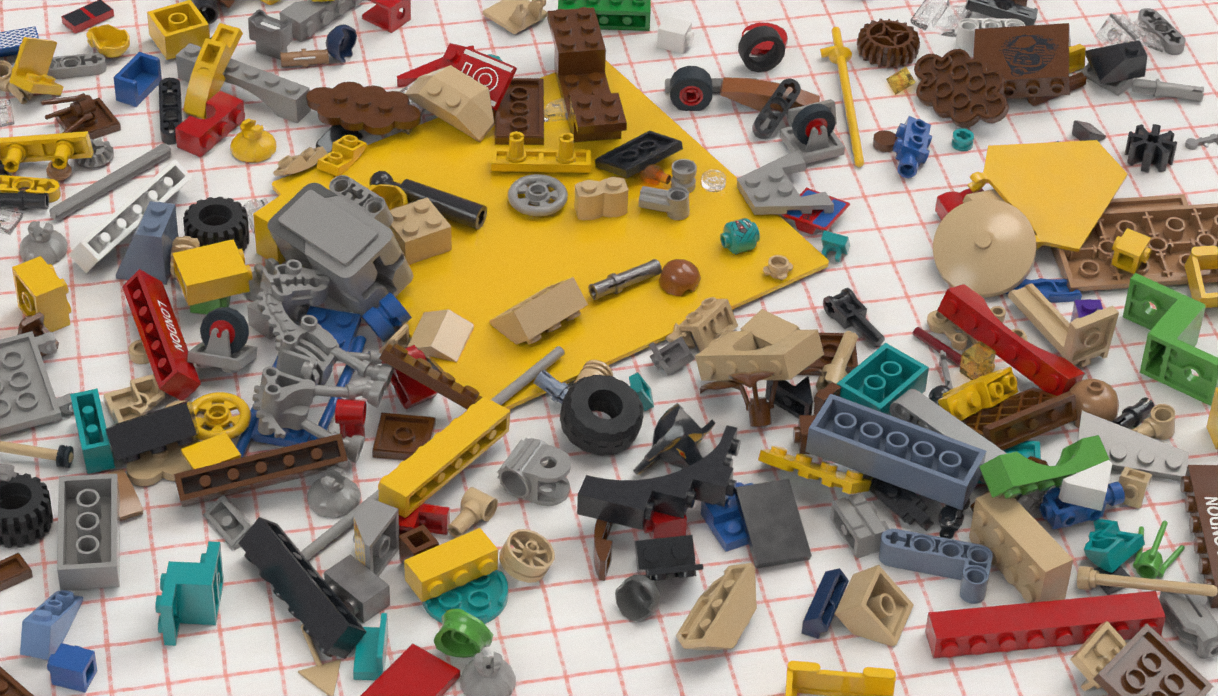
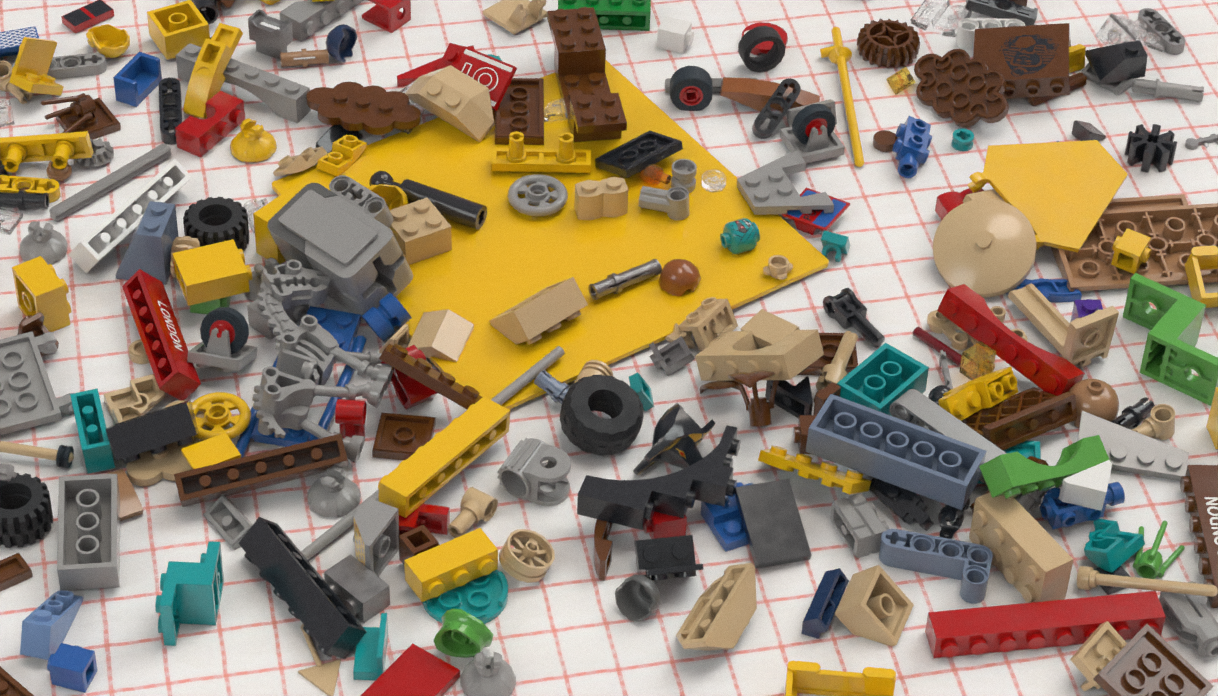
tan bracket [1118,467,1152,508] -> none

